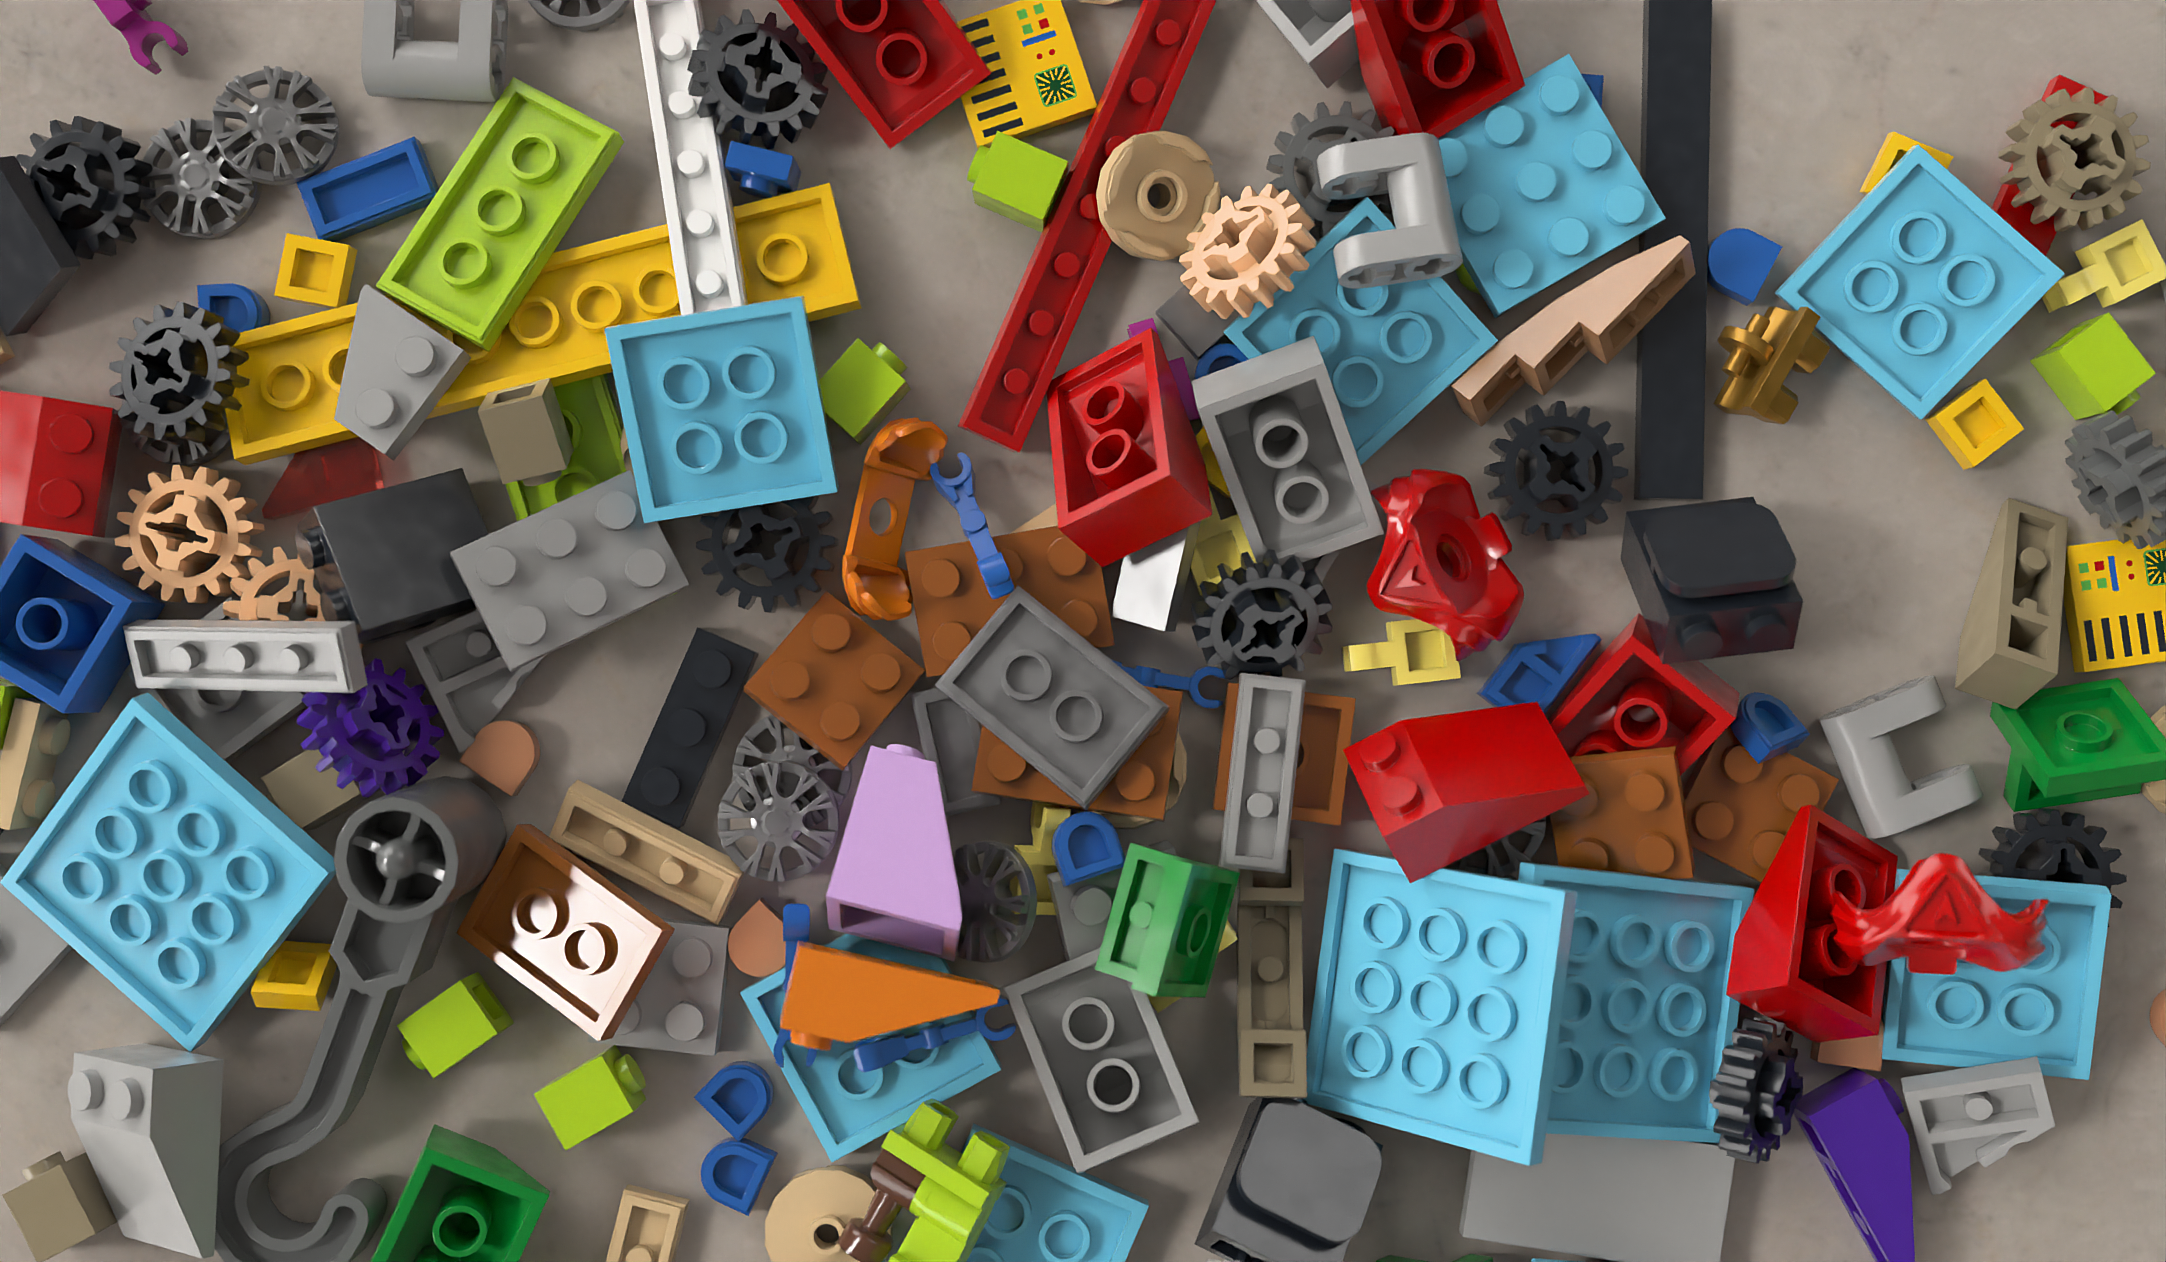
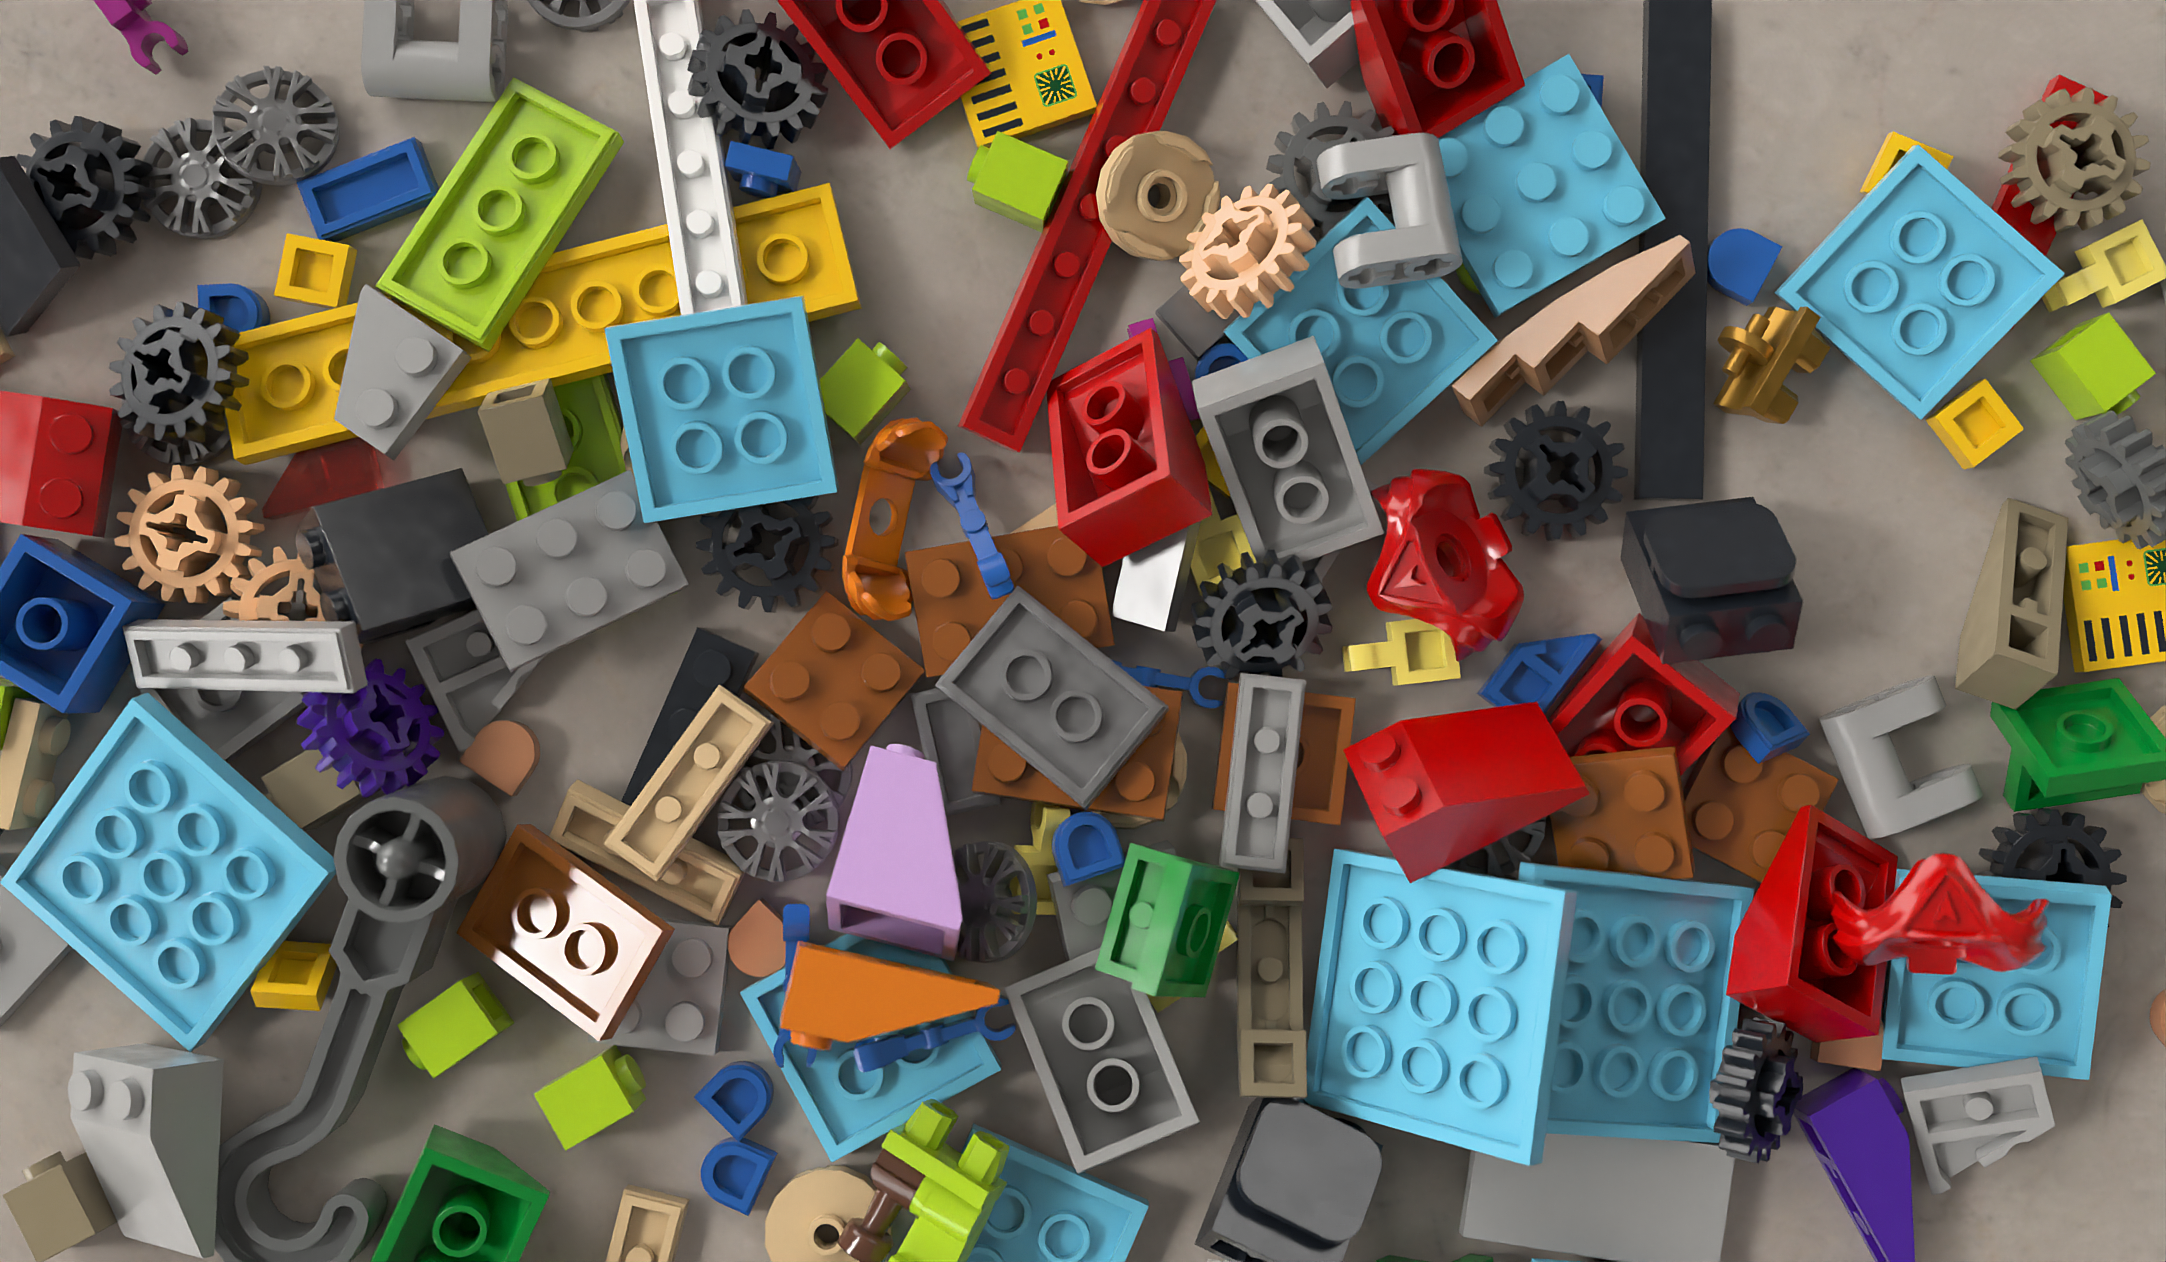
none -> tan tile [604,685,774,882]

